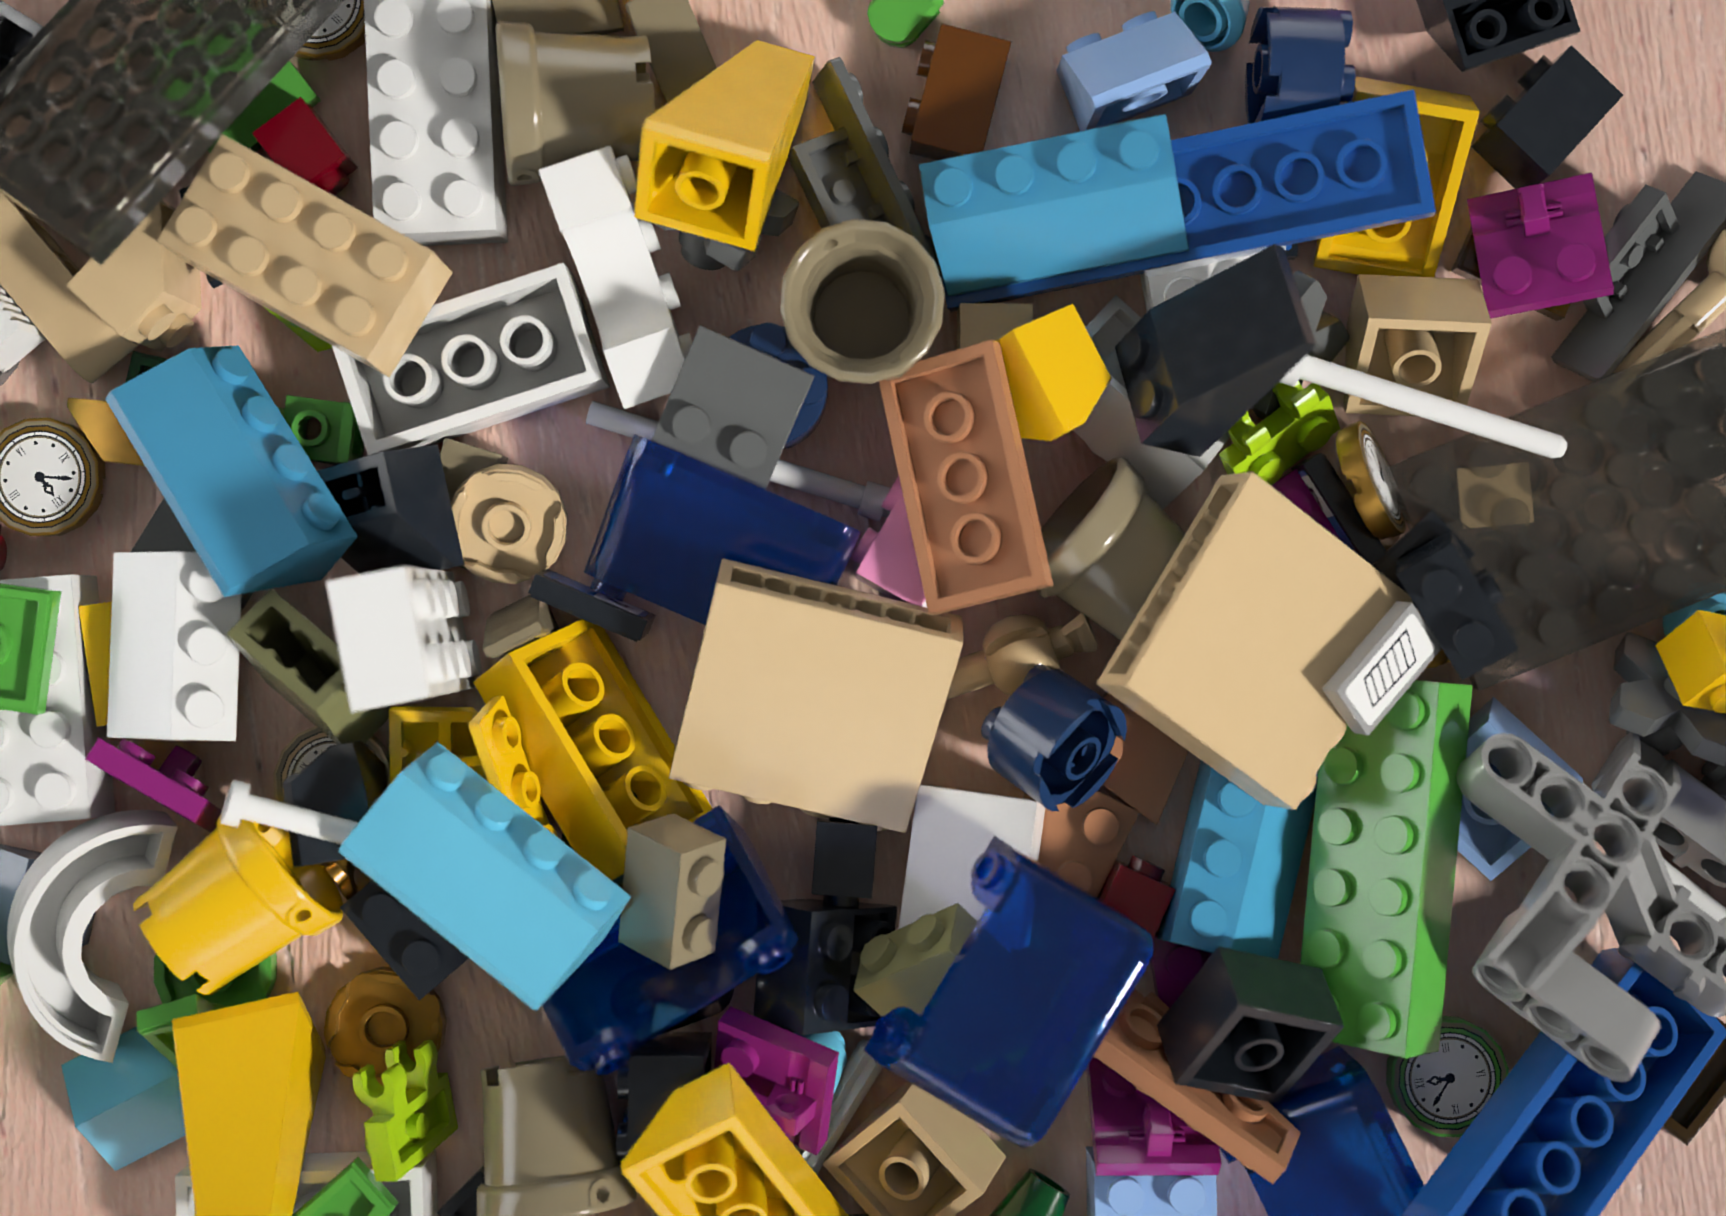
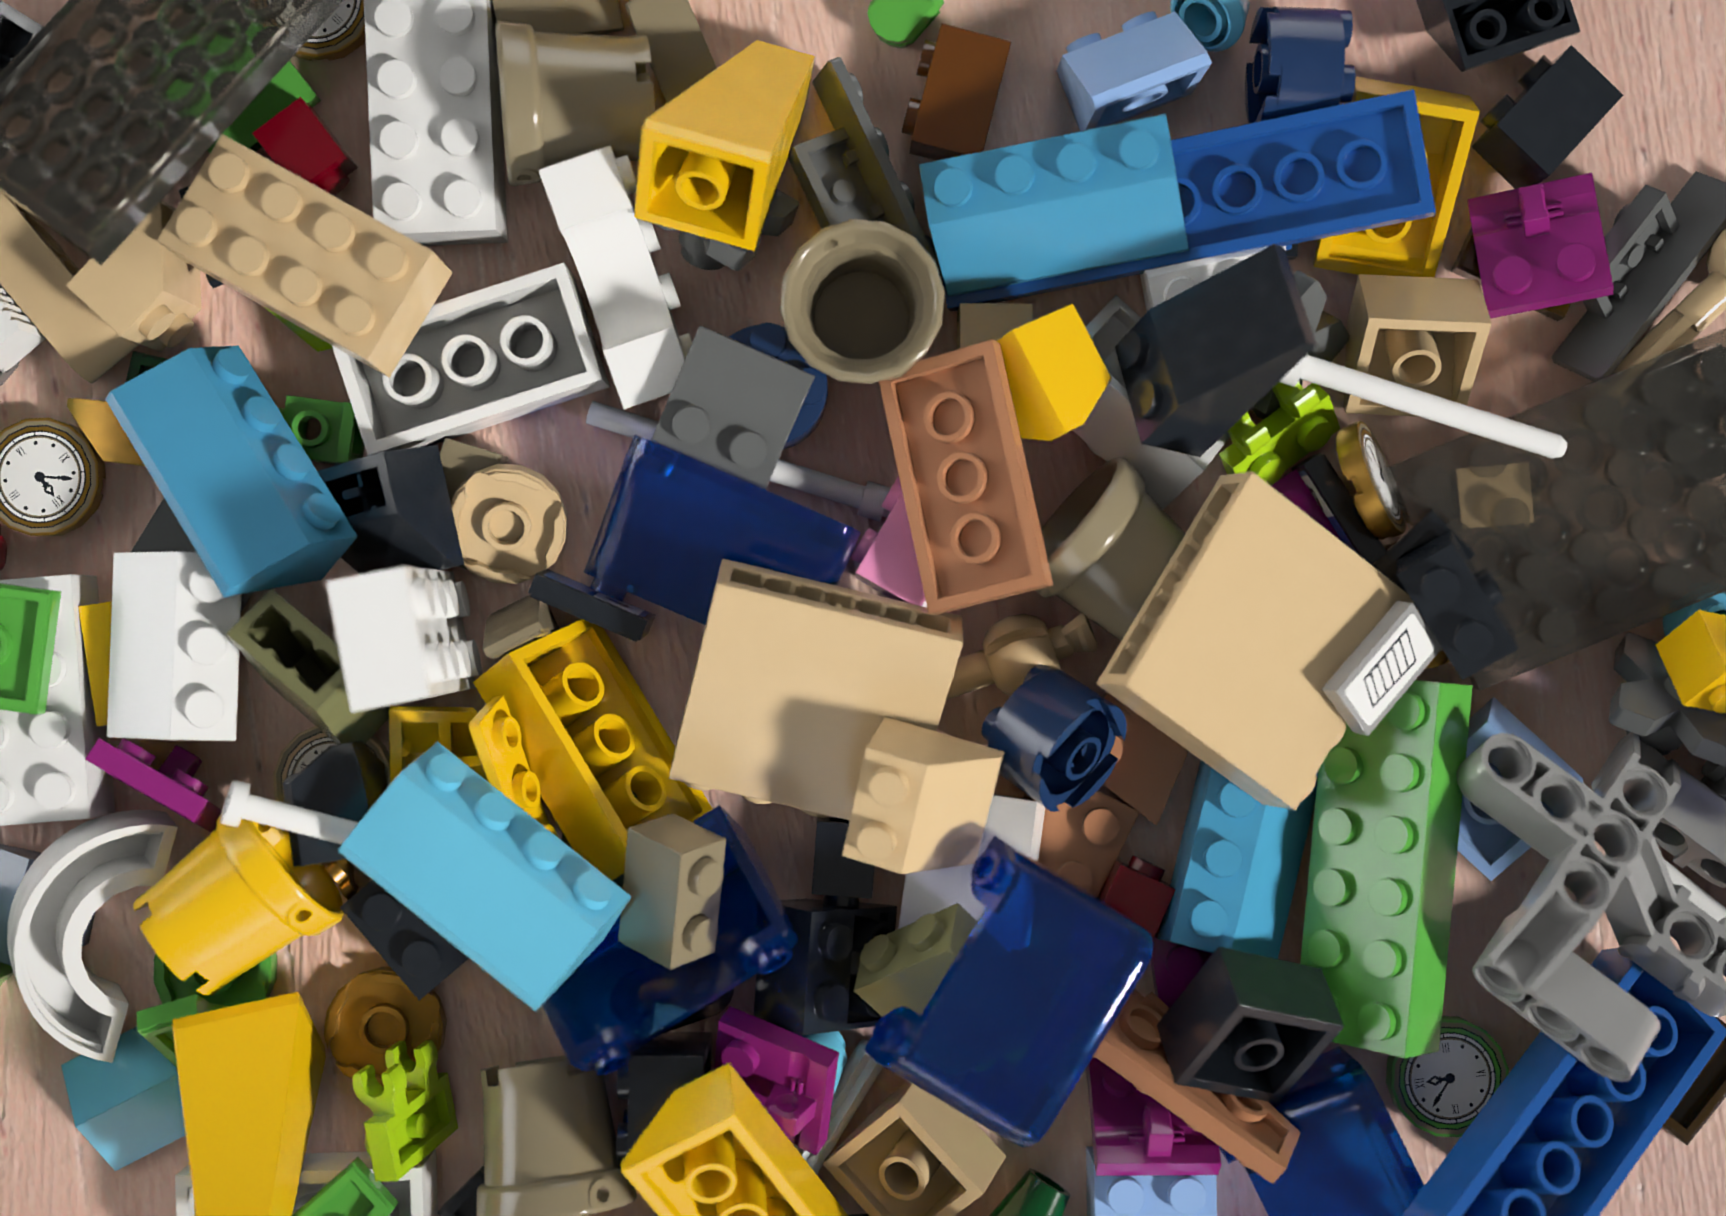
none -> tan slope [842,716,1004,874]

